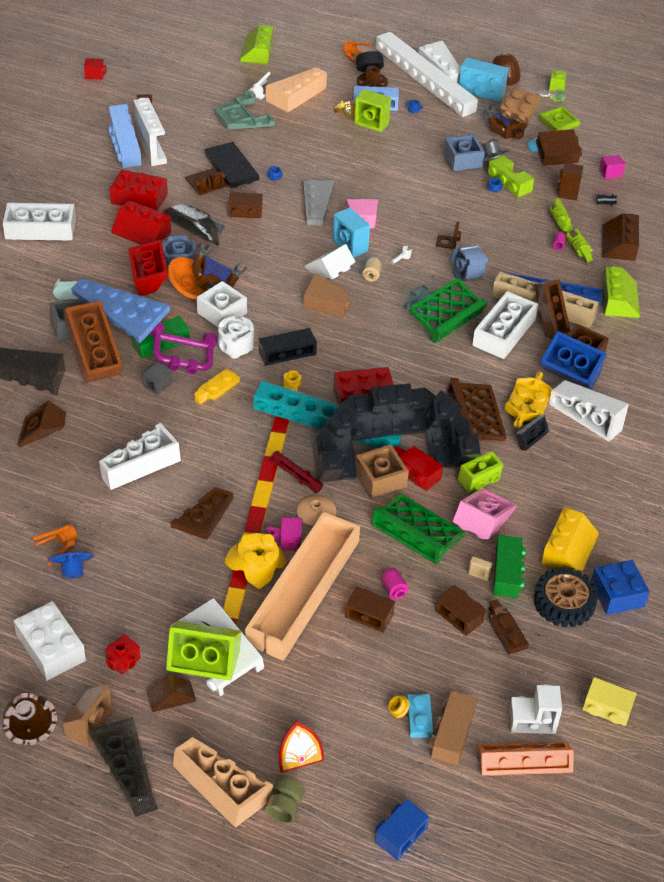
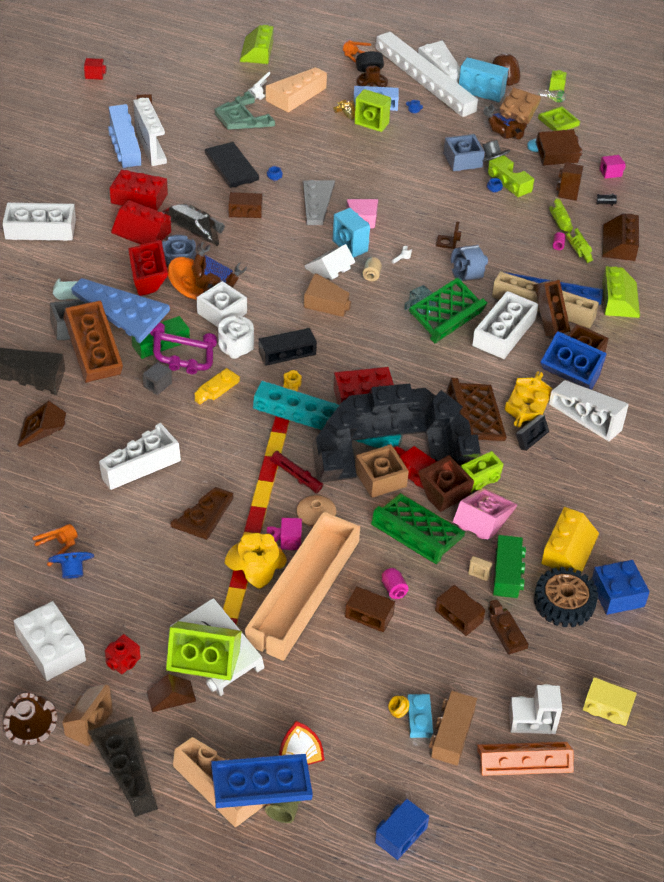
reddish brown hinge [185,168,228,195] -> none
none -> blue plate [211,754,313,808]
none -> copper slope [418,455,474,512]

